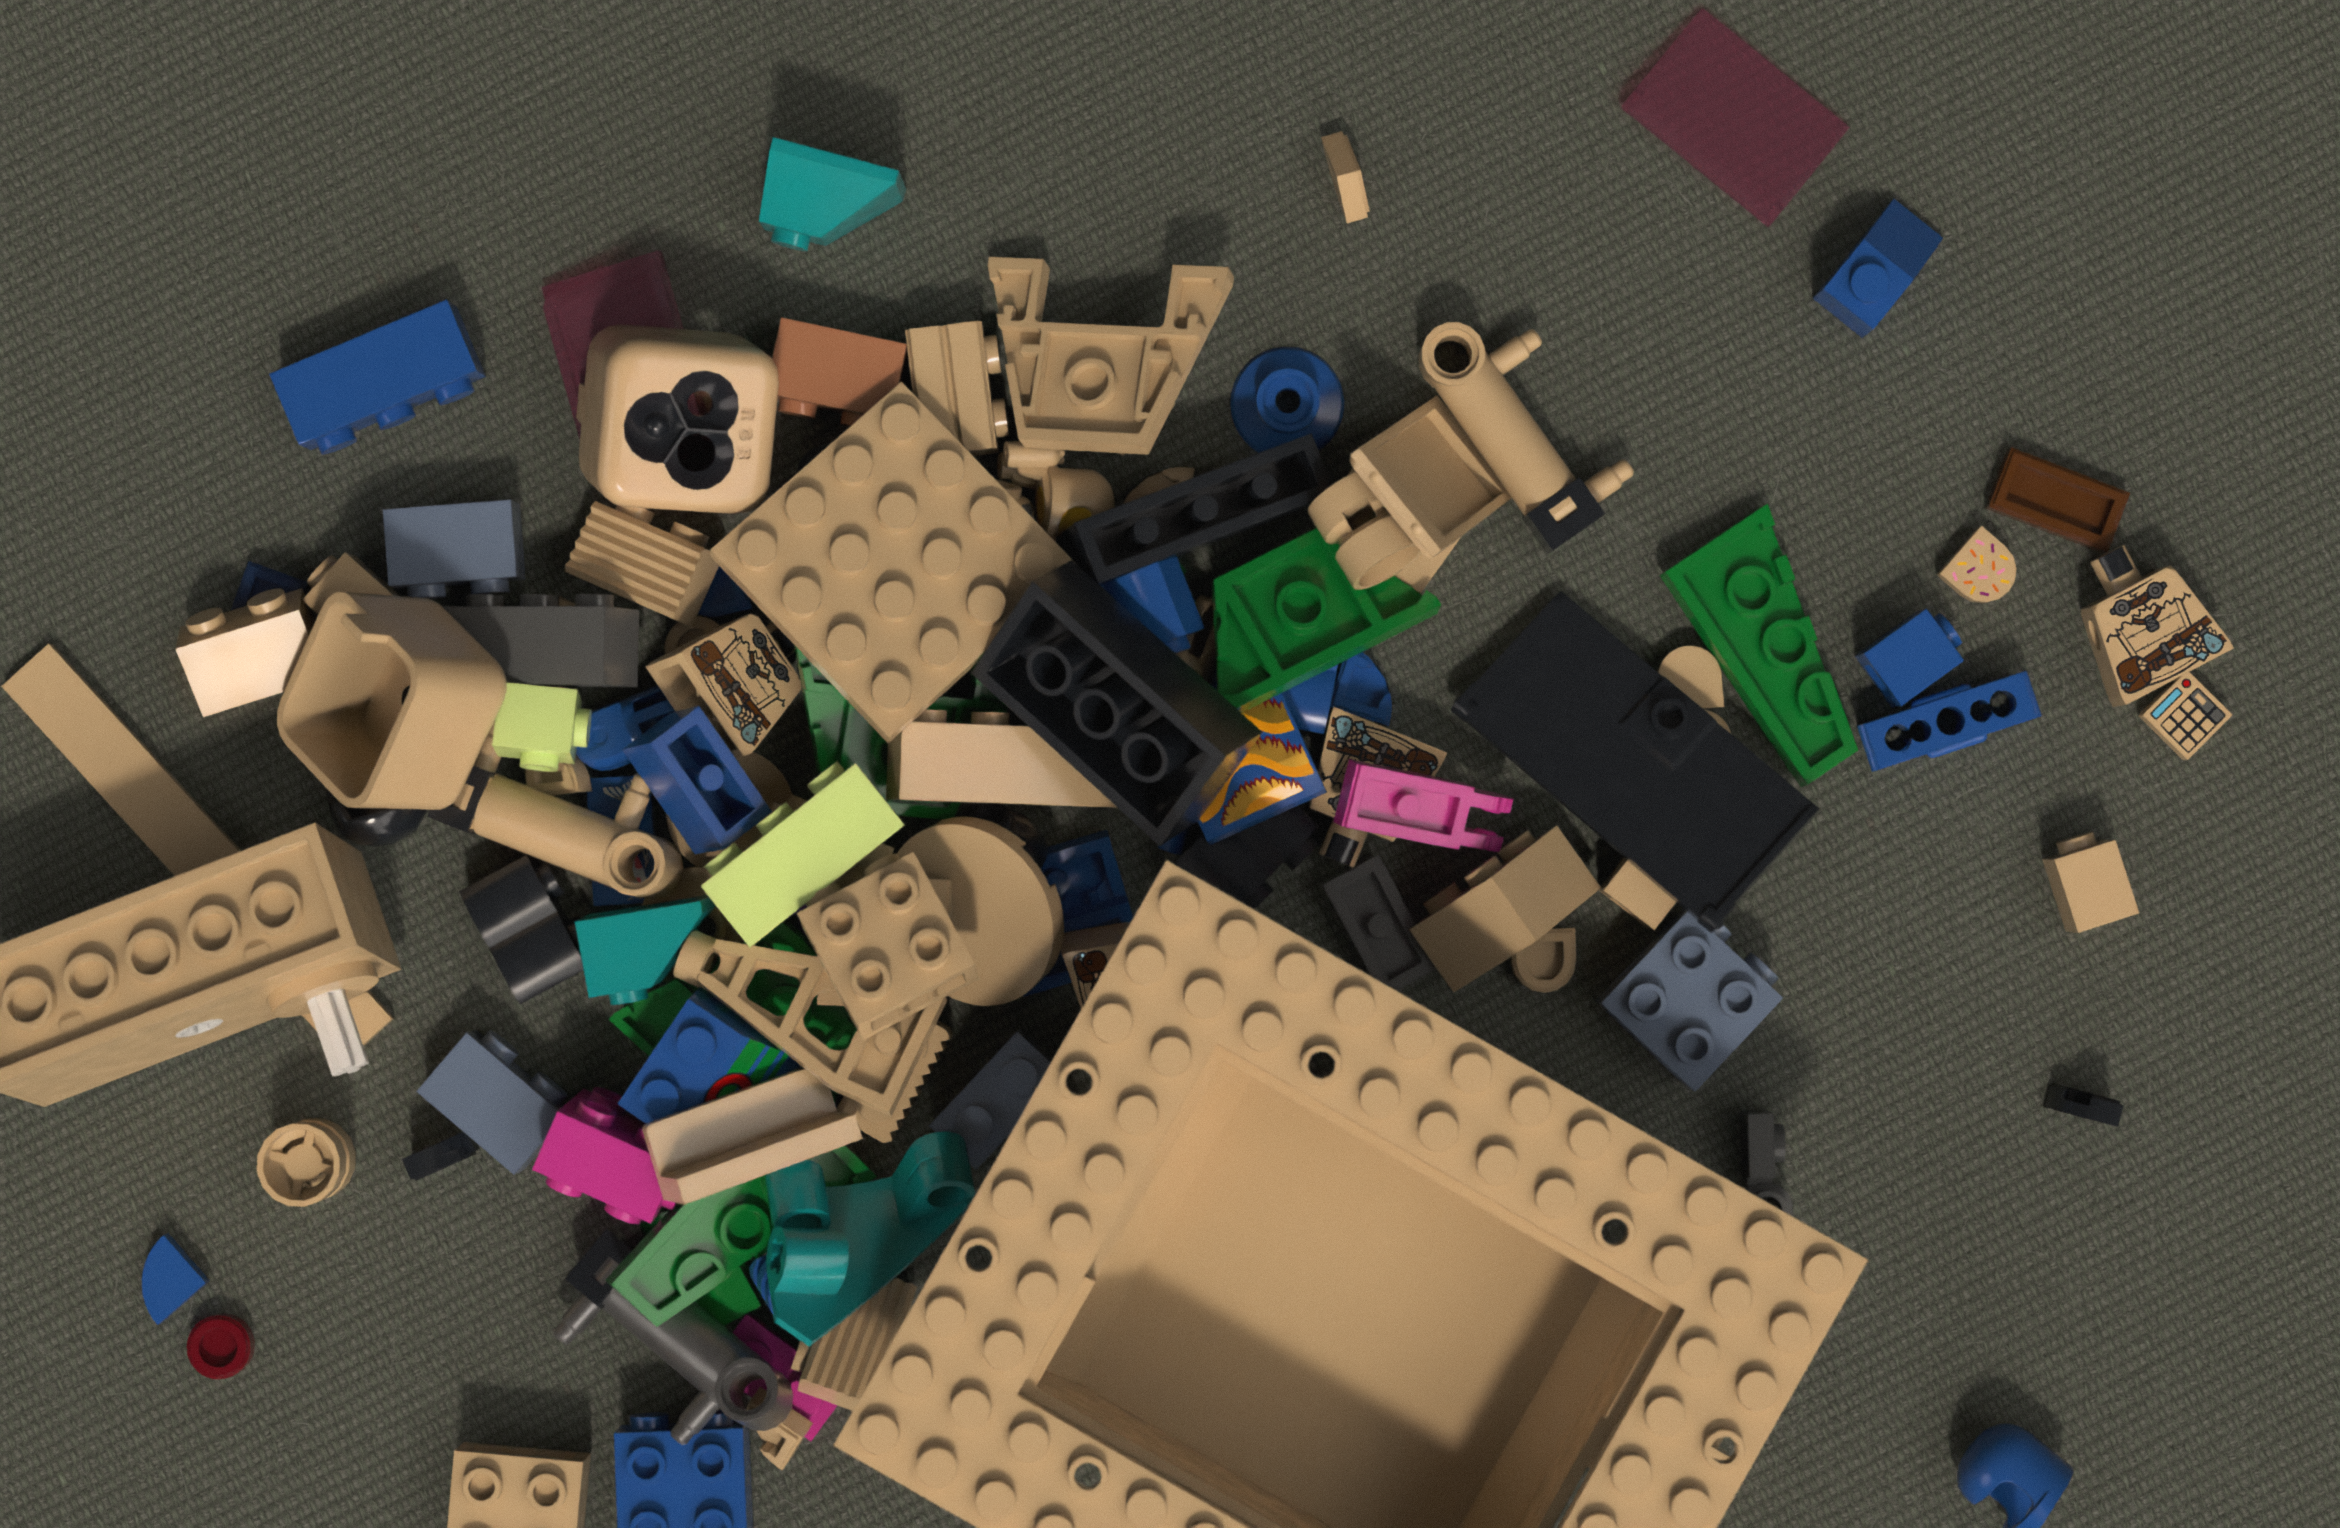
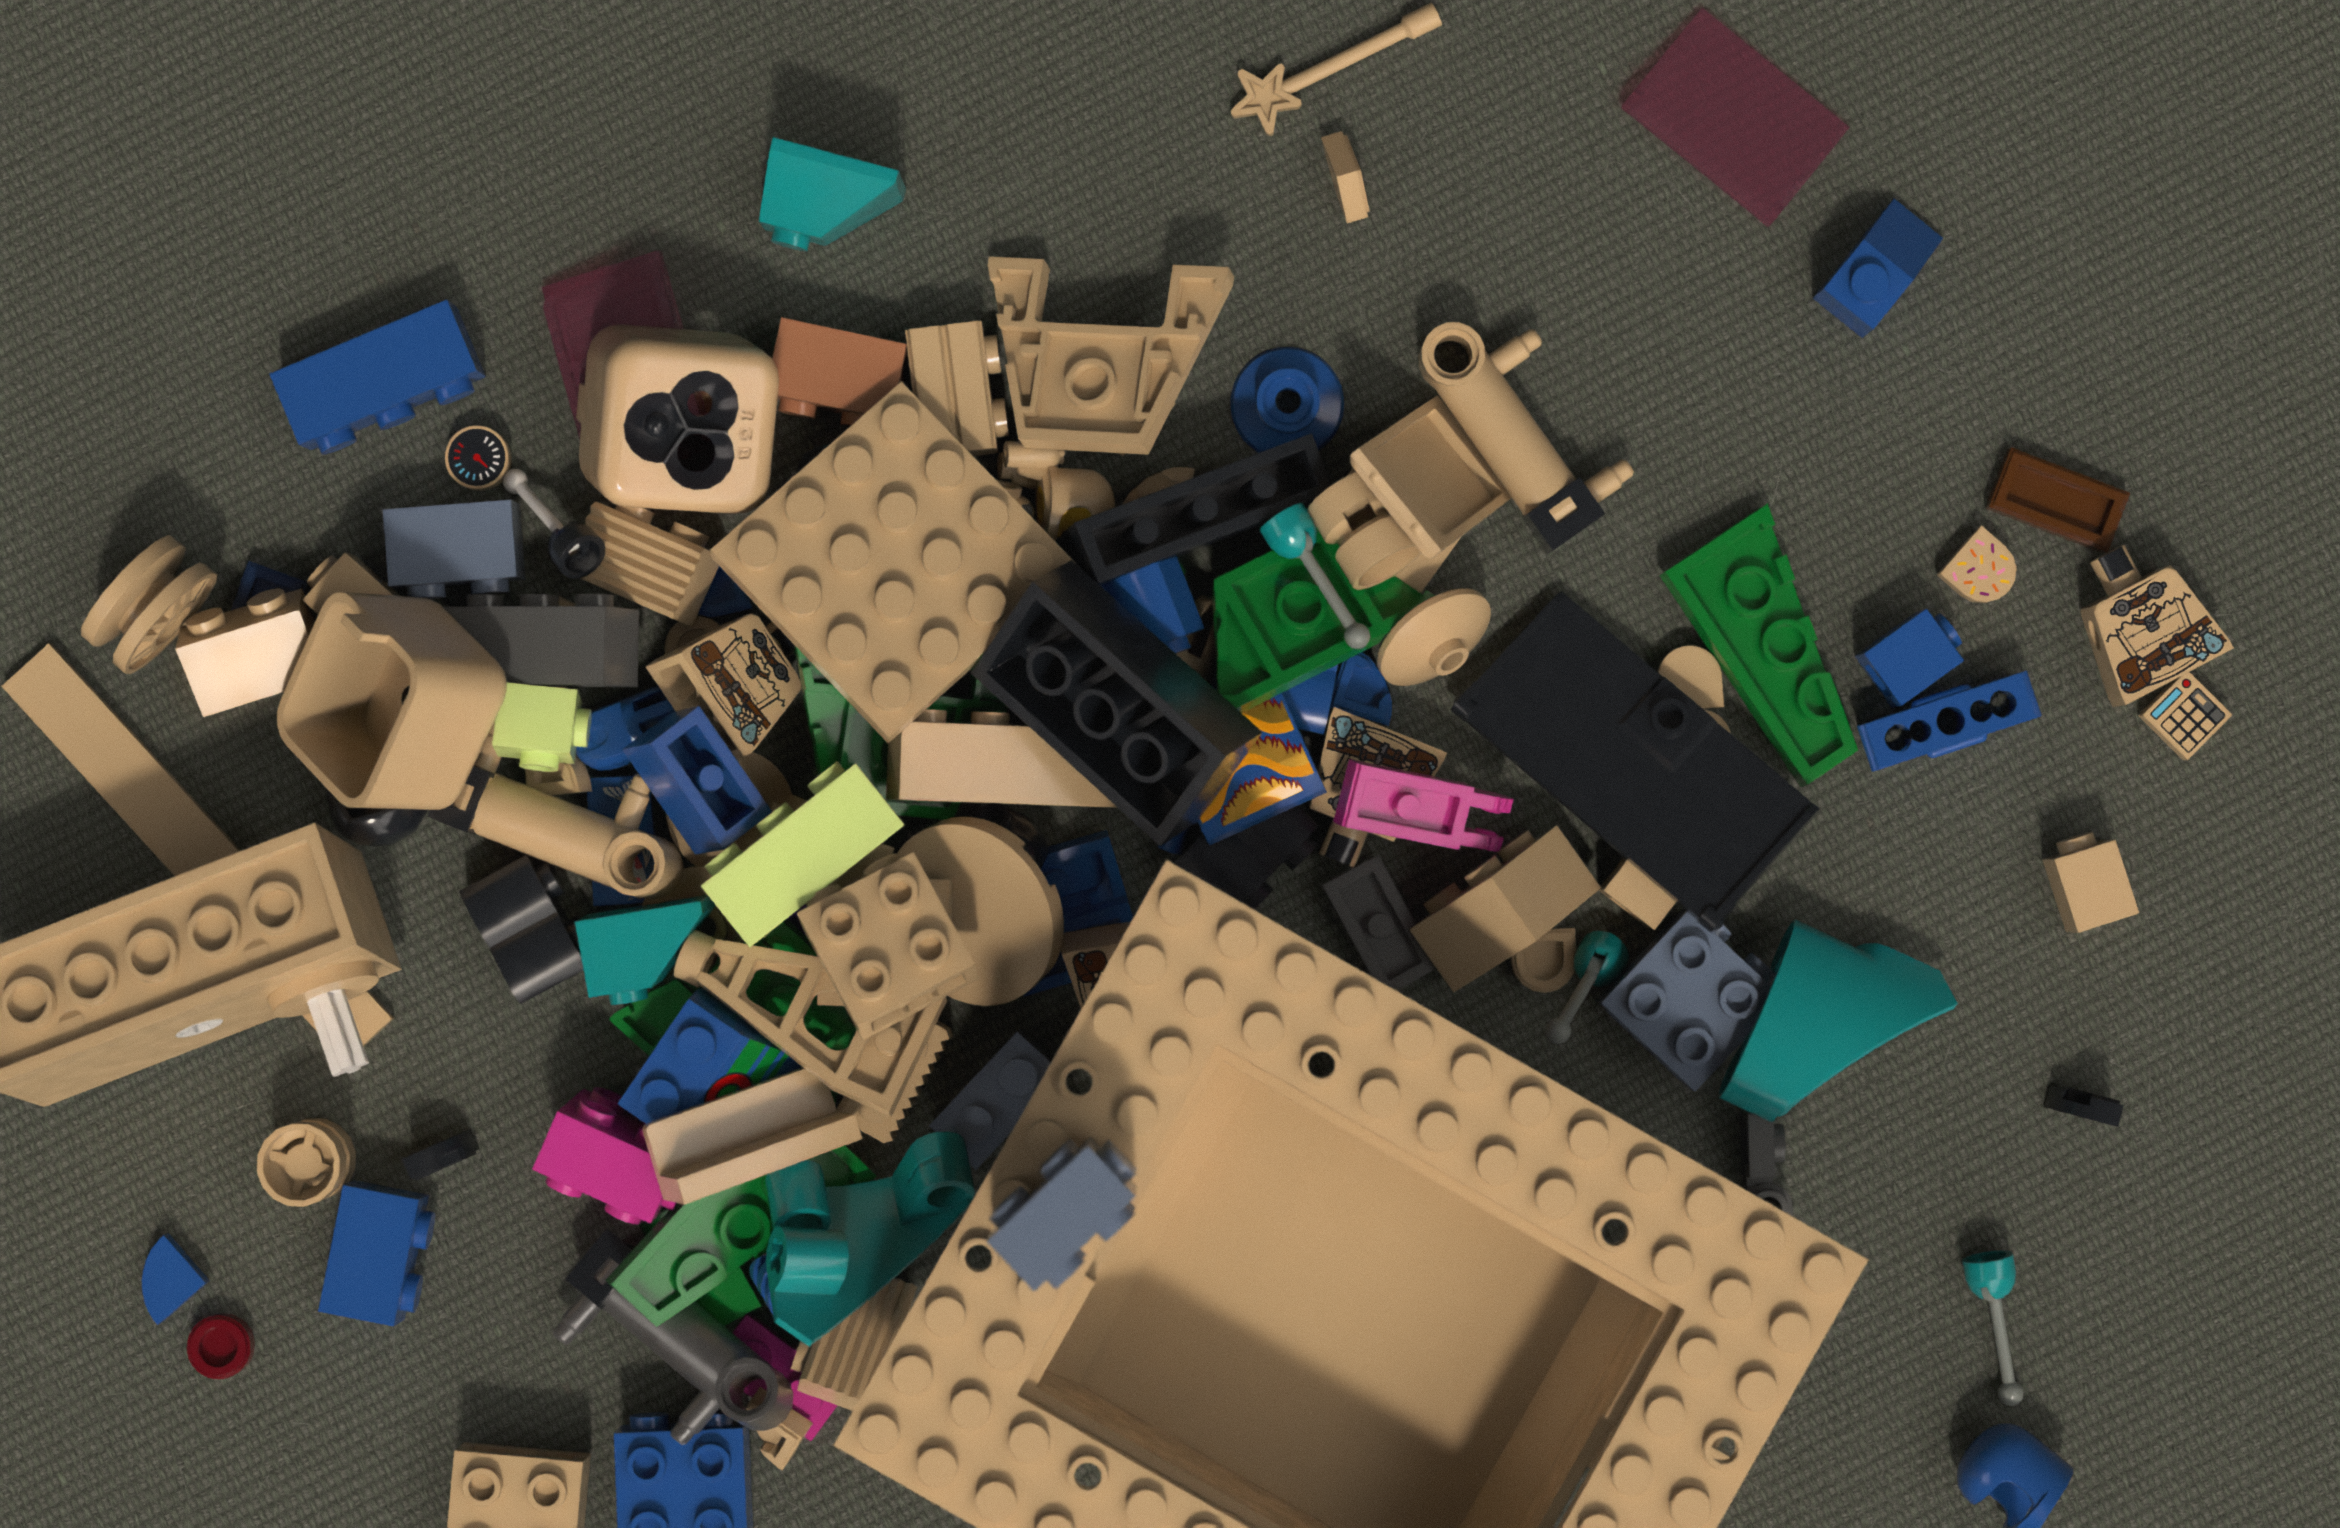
sand blue brick [416,1030,568,1175] -> none
none -> tan wheel [81,535,217,674]
none -> blue brick [318,1180,435,1326]
none -> black tile [445,426,512,491]
none -> black hinge [503,469,606,579]
none -> sand blue brick [987,1137,1137,1292]
none -> tan piece [1231,2,1442,136]
none -> hinge [1260,503,1370,649]
none -> tan dish [1377,588,1491,686]
none -> hinge [1545,931,1629,1044]
none -> teal panel [1718,919,1958,1122]
none -> hinge [1962,1250,2024,1406]

